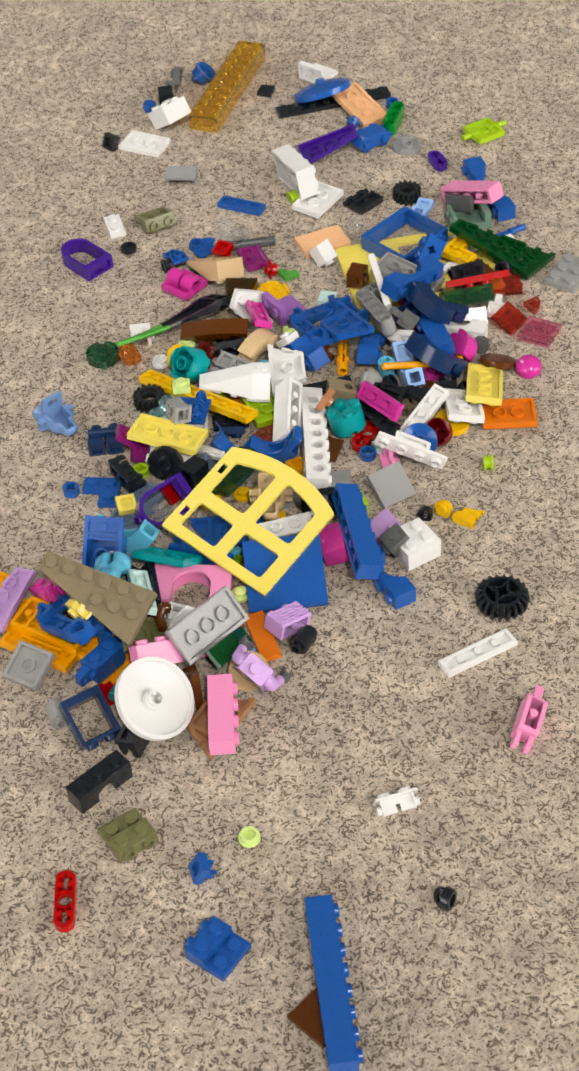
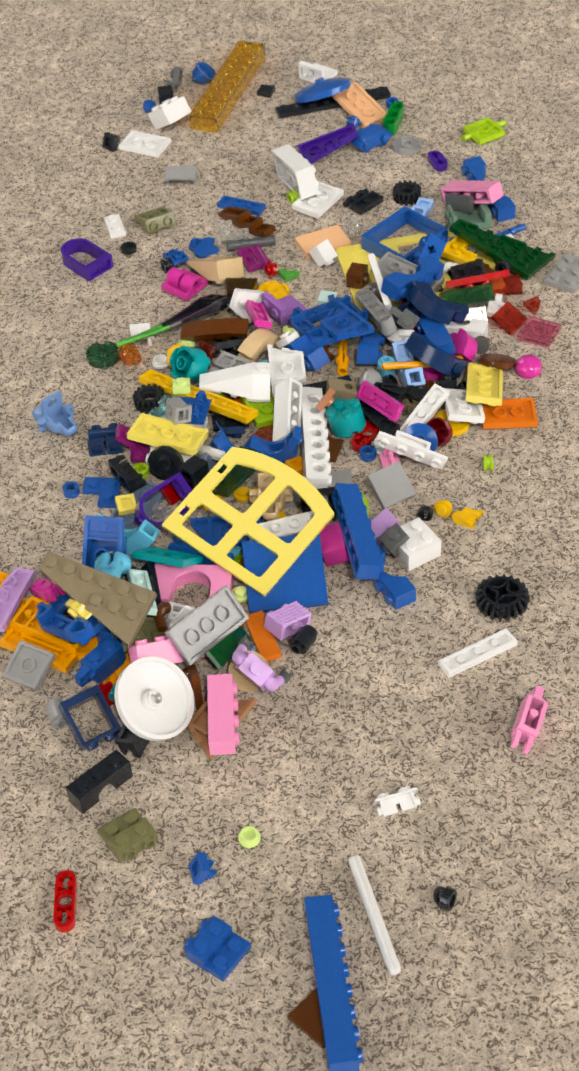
red tile [211,239,234,257] -> none
none -> reddish brown slope [218,206,276,237]
none -> white axle [348,855,401,976]

